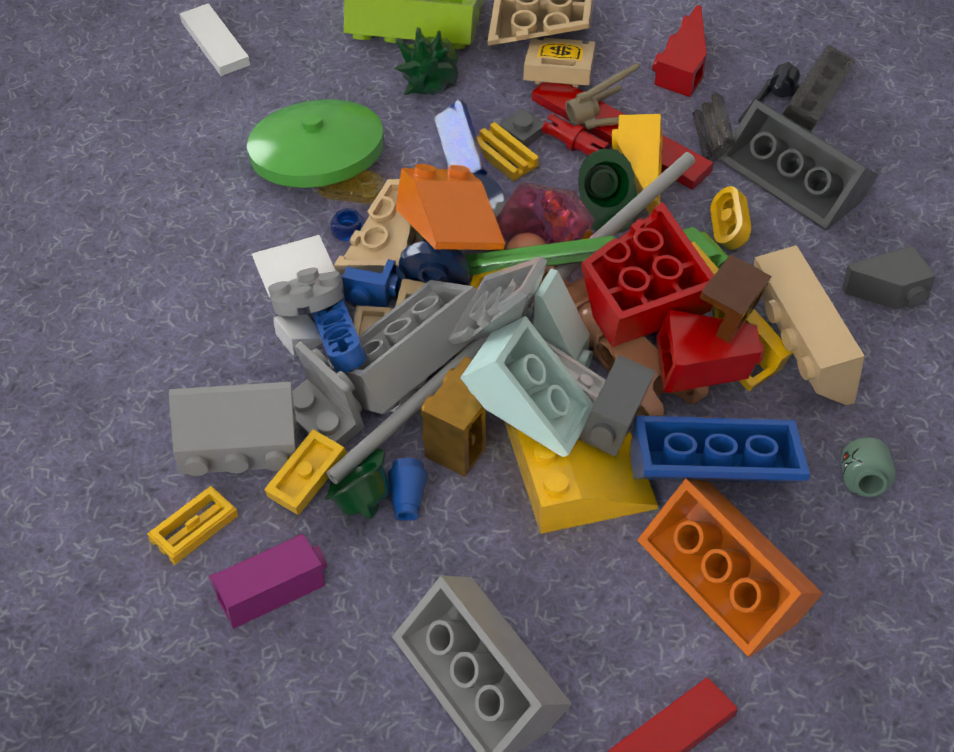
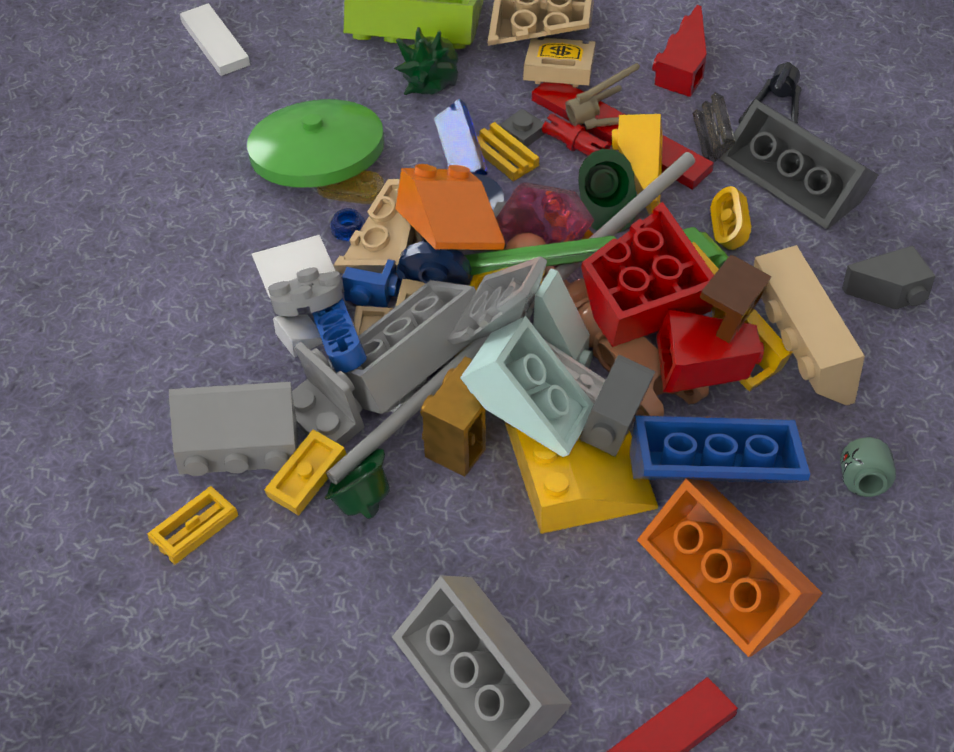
magenta brick [208,533,327,629] -> none
blue cone [388,458,428,520] -> none
clear smoke tile [782,45,856,132] -> none

